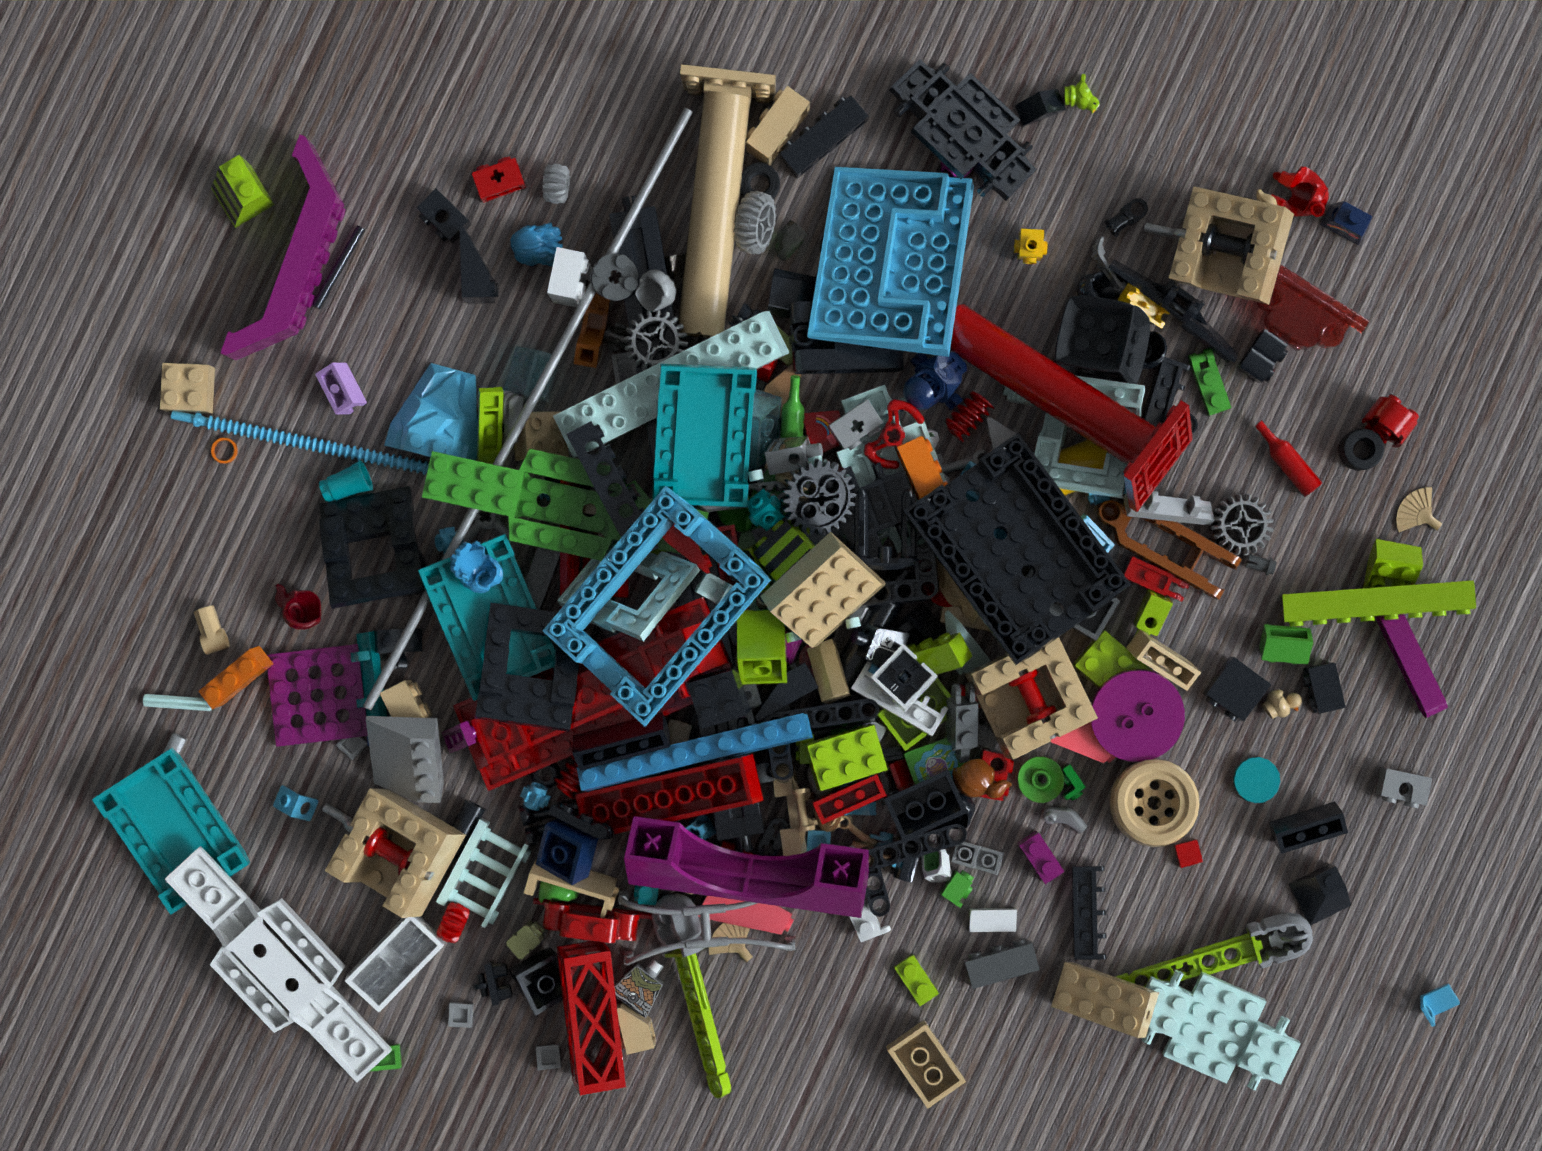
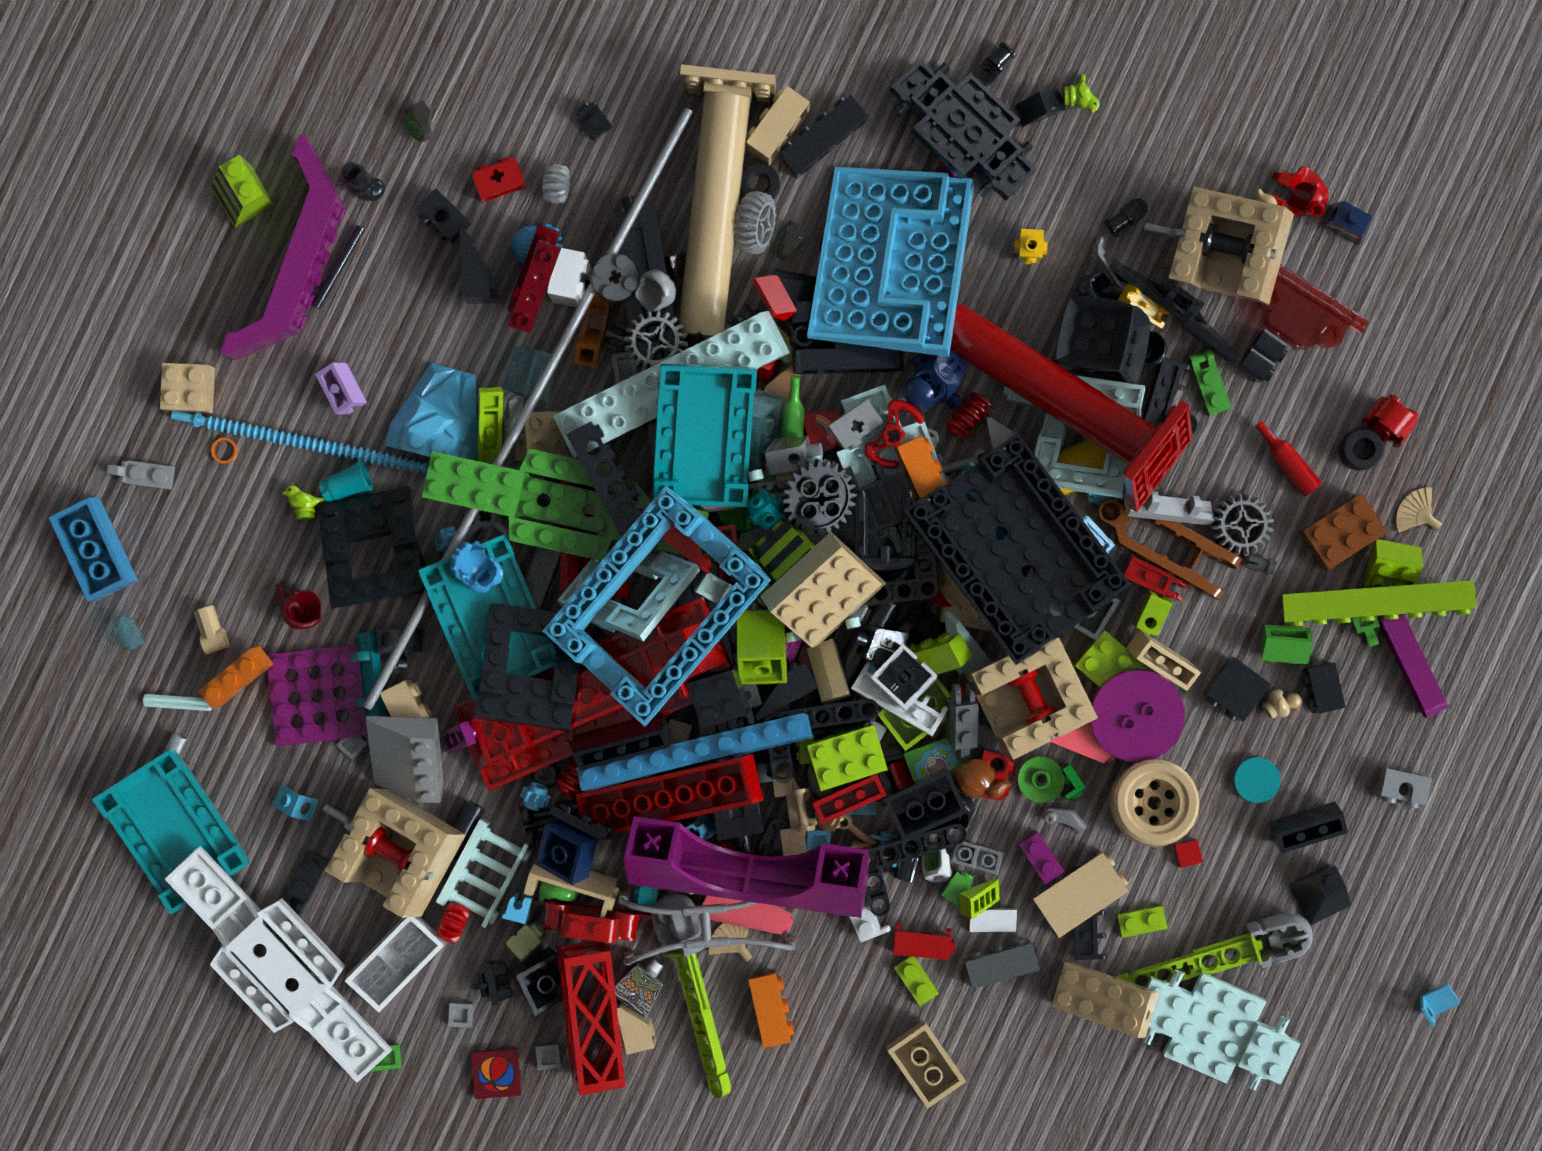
none -> dark azure brick [49,498,138,602]
none -> light grey hinge [107,461,175,490]
none -> clear light blue brick [113,616,145,652]
none -> lime animal [282,485,325,520]
none -> black hinge [284,850,329,916]
none -> black piece [342,162,385,201]
none -> clear smoke rock [402,100,432,142]
none -> tile [471,1048,522,1099]
none -> medium azure hinge [502,892,536,924]
none -> dark red fence [507,224,561,333]
none -> black bracket [576,101,613,141]
none -> orange brick [749,971,794,1048]
none -> slope [753,275,797,321]
none -> red brick [892,923,955,960]
none -> lime slope [959,878,1000,919]
none -> black connector [975,42,1016,87]
none -> tan panel [1031,851,1129,938]
none -> lime plate [1116,905,1168,938]
none -> dark orange brick [1298,493,1387,570]
none -> bright green plate [1352,616,1380,647]

